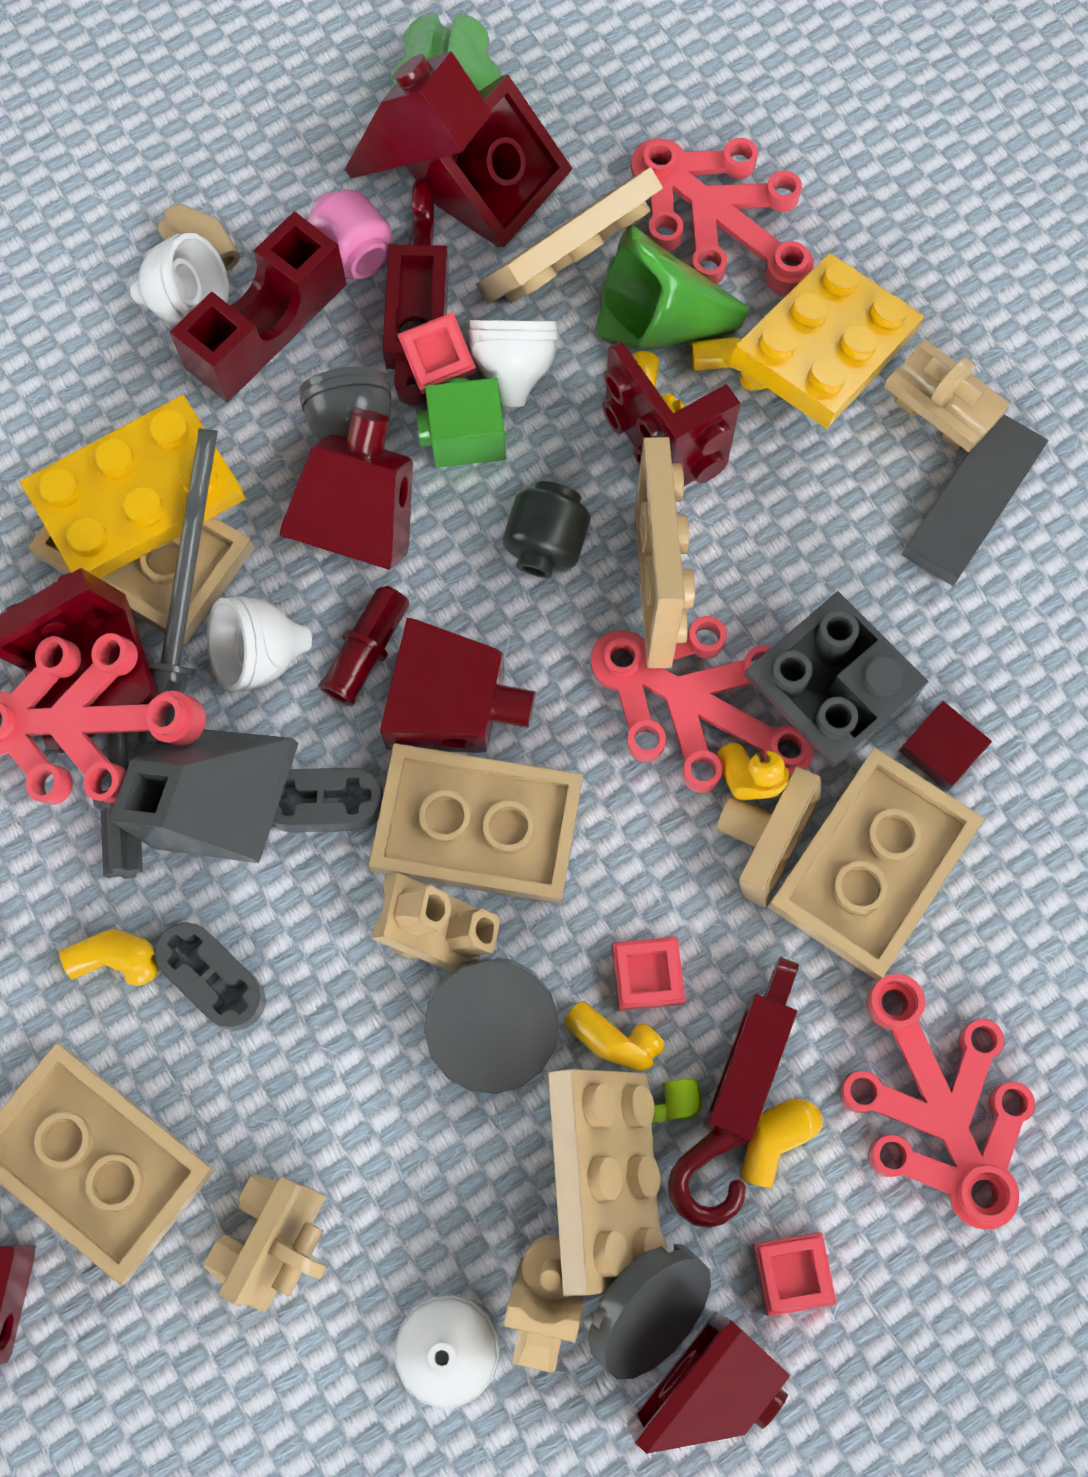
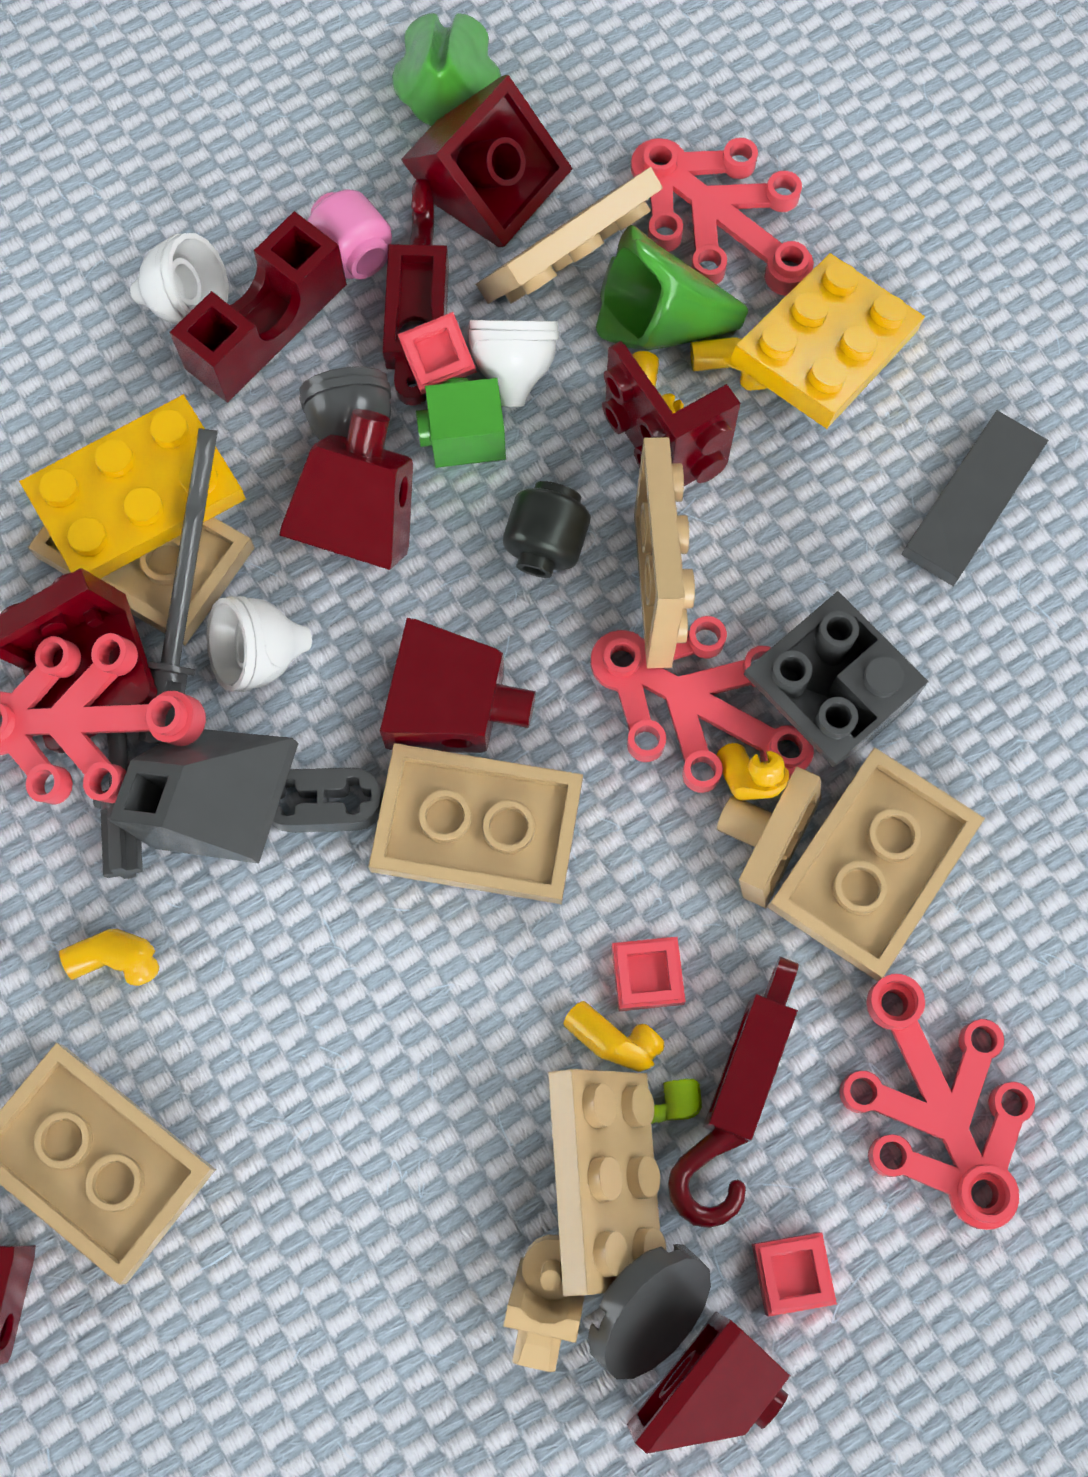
dark grey beam [155,922,266,1031] -> none
tan arm [158,204,240,271] -> none
tan hips [204,1174,328,1312] -> none
dark red axle [318,586,409,706] -> none
dark red slope [344,51,492,179] -> none
tan hips [371,872,500,972] -> none
white helmet [394,1294,500,1409] -> none
dark grey tile [424,957,559,1094] -> none
yellow arm [740,1098,823,1188] -> none
tan hips [884,339,1011,453] -> none
dark red tile [899,701,992,792] -> none

